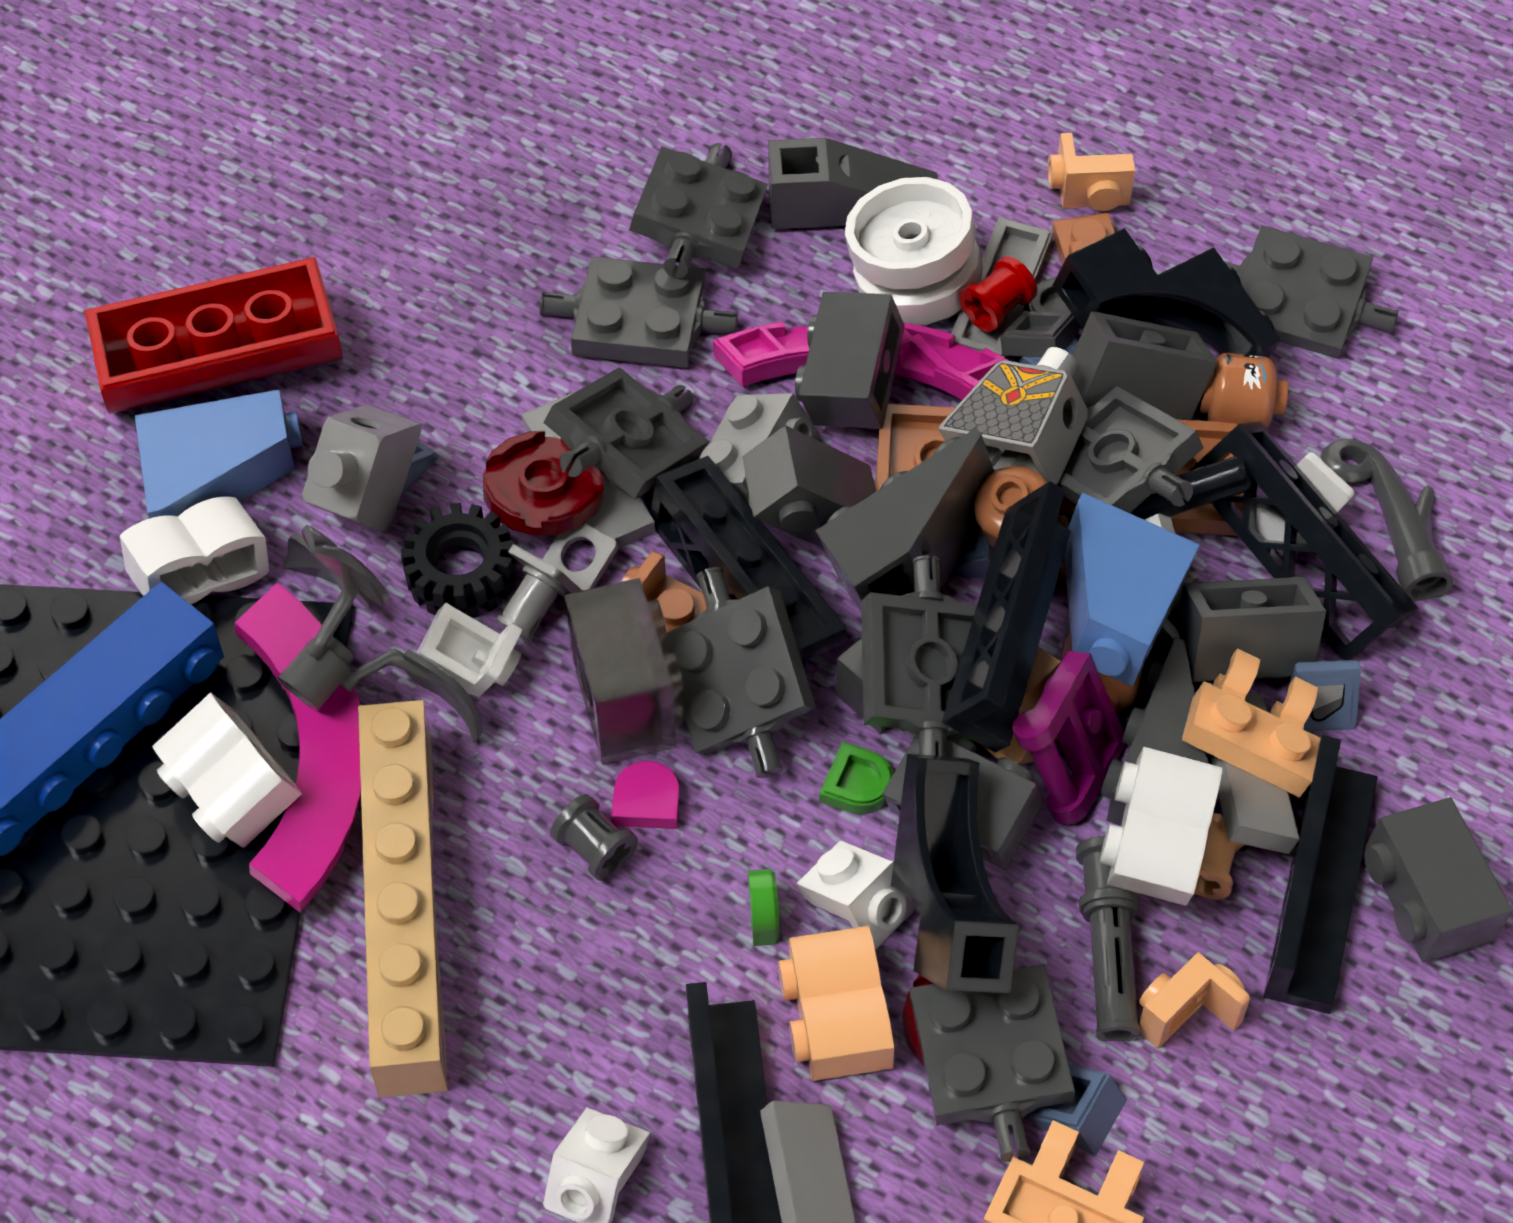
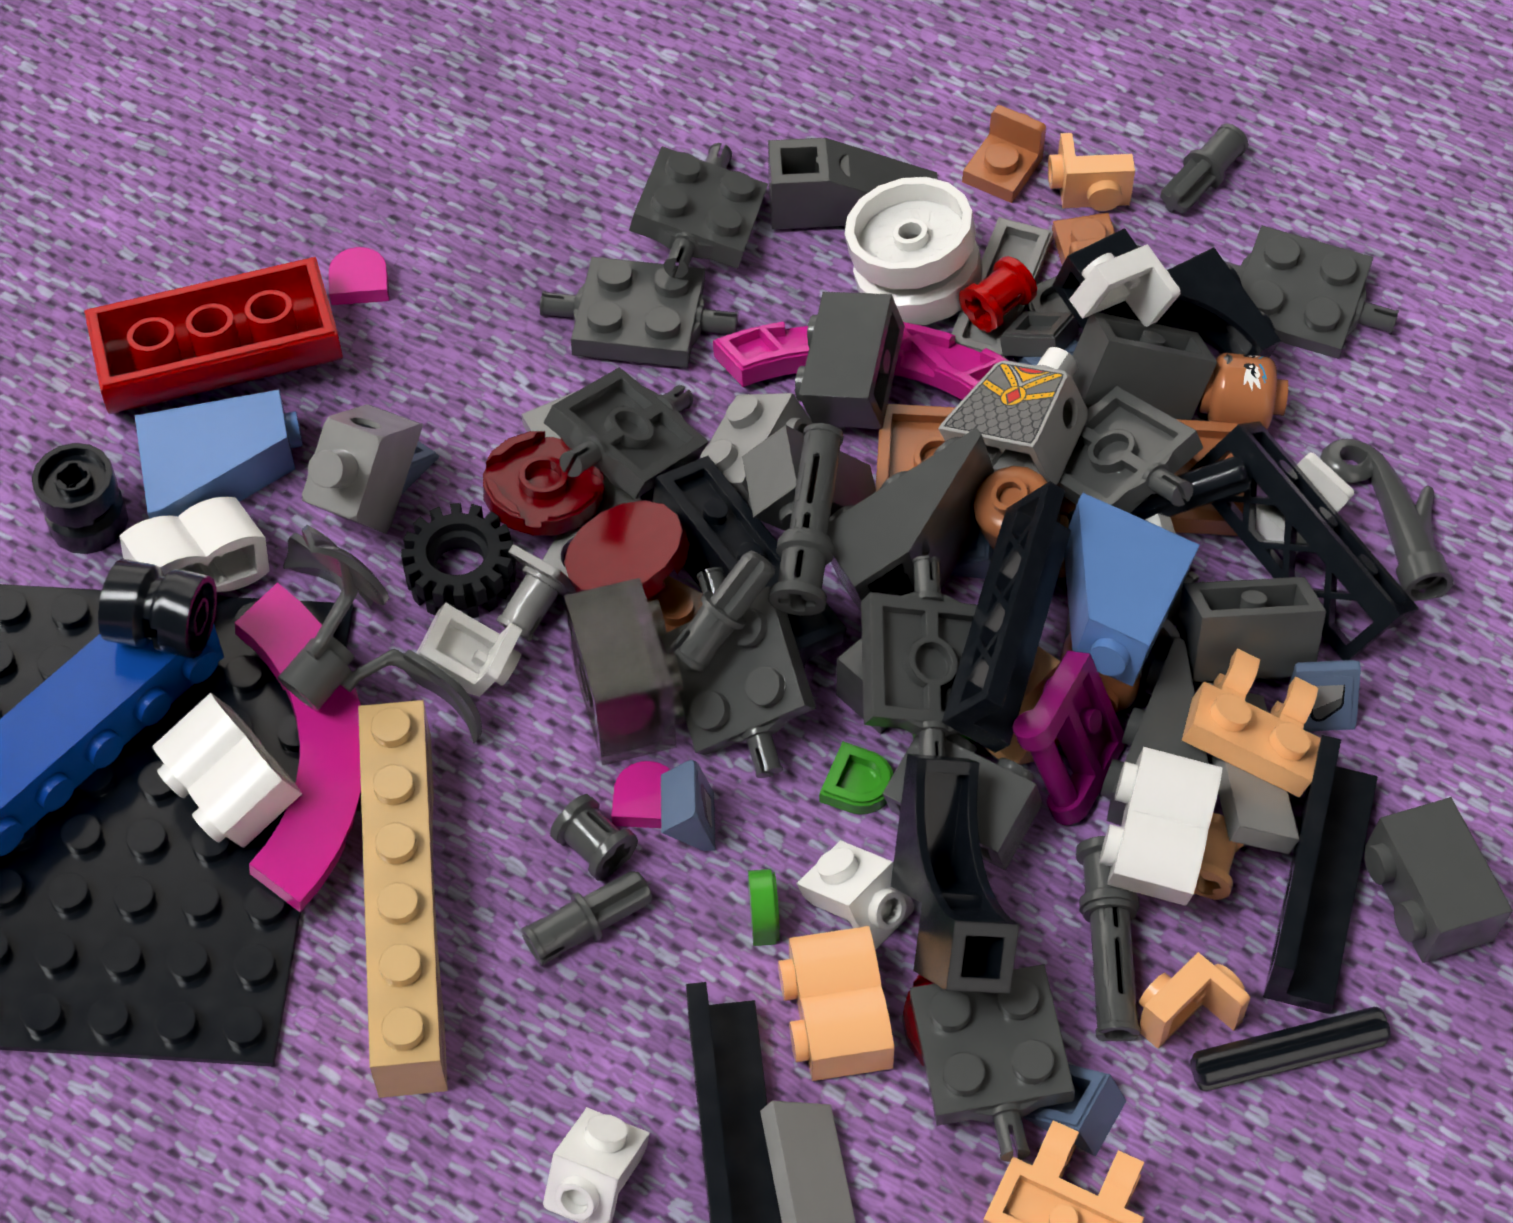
none -> black wheel [32,443,128,554]
none -> black wheel [98,558,217,659]
none -> dark pink tile [329,247,389,305]
none -> dark grey axle [520,871,652,966]
none -> dark red tile [564,500,690,608]
none -> sand blue slope [661,760,716,851]
none -> dark grey axle [670,550,775,672]
none -> dark grey pin [768,423,844,616]
none -> nougat bracket [962,105,1046,203]
none -> white bracket [1069,244,1180,327]
none -> dark grey axle [1160,123,1249,214]
none -> black axle [1190,1006,1391,1091]

